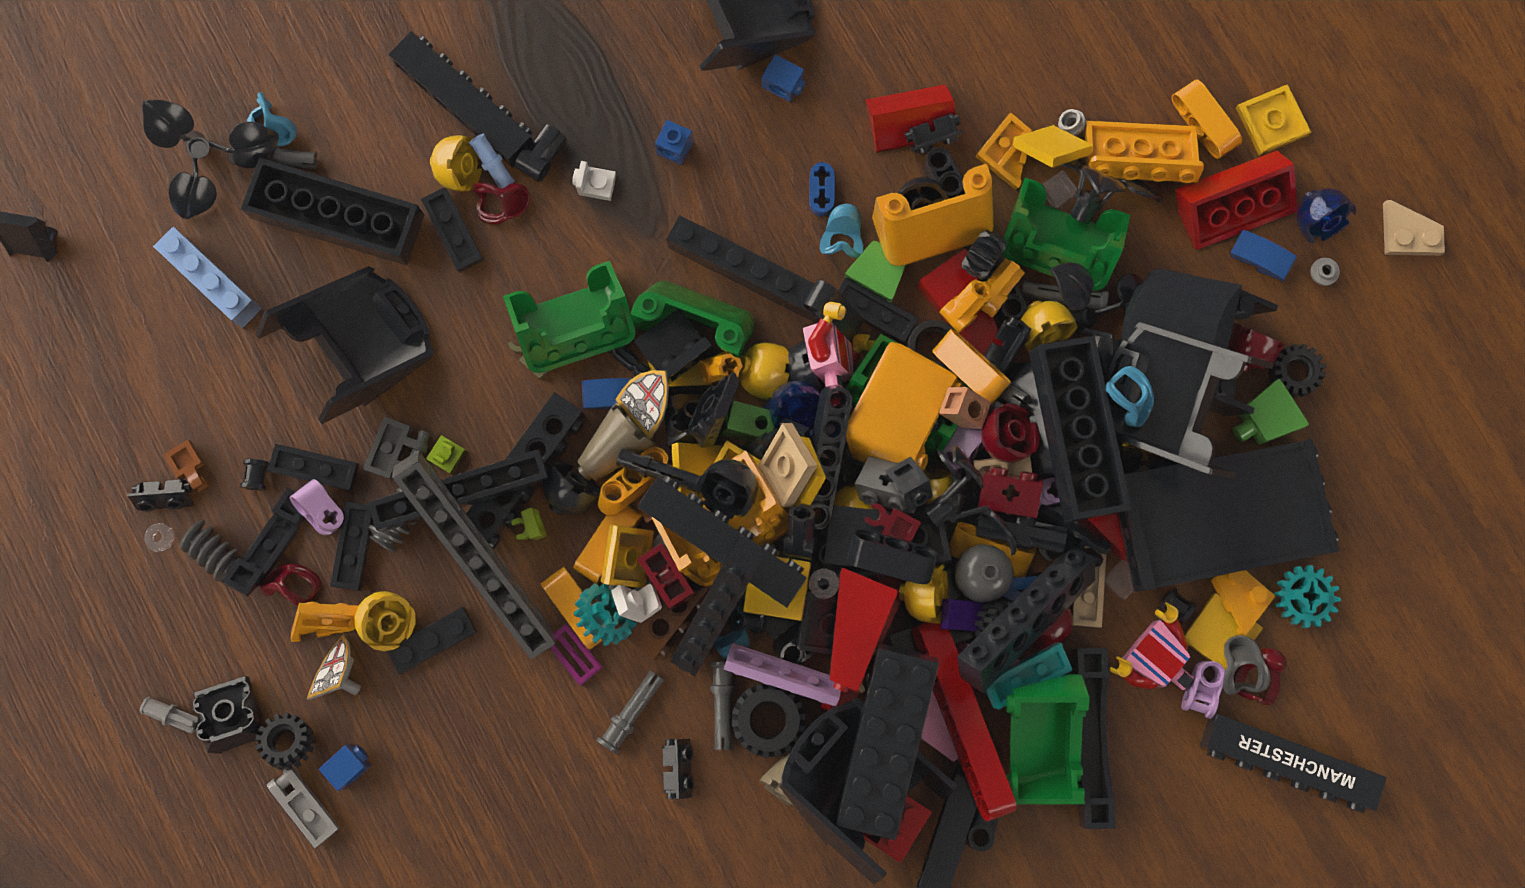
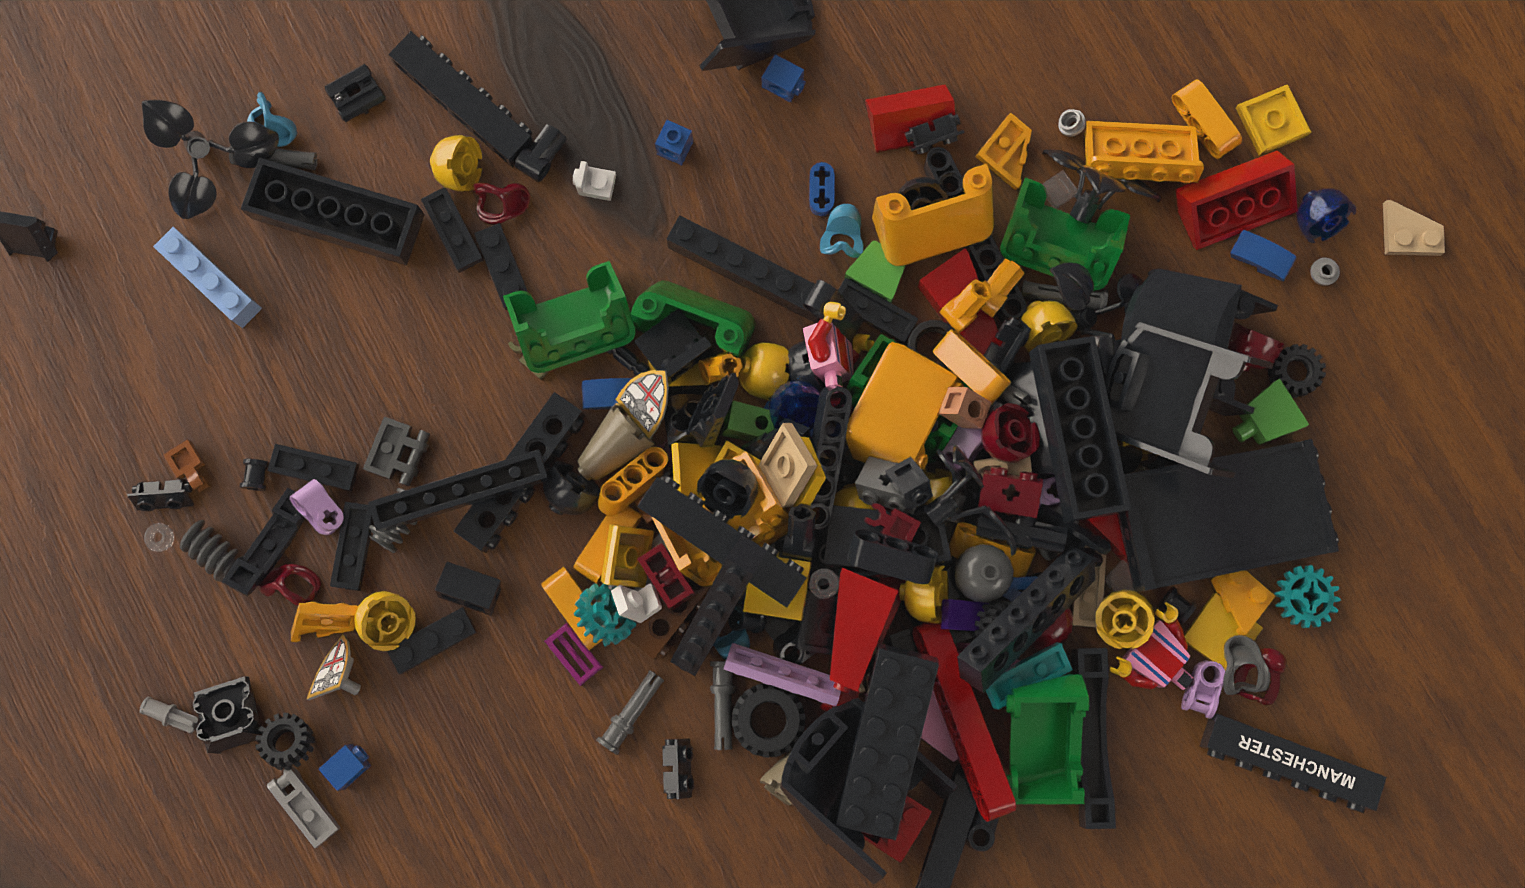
black windscreen [255,266,434,424] -> none
dark grey brick [392,450,555,659] -> none
lime tile [426,435,467,474] -> none
light blue pin [469,133,515,188] -> none
lime tile [511,508,547,540] -> none
black pin [616,448,702,494] -> none
black gear [962,229,1006,280] -> none
yellow tile [1013,125,1093,167] -> none
dark azure piece [1105,366,1154,427] -> none
none -> black piece [324,63,386,122]
none -> black hinge [435,562,501,616]
none -> black plate [474,223,528,310]
none -> yellow cylinder [1095,589,1155,649]

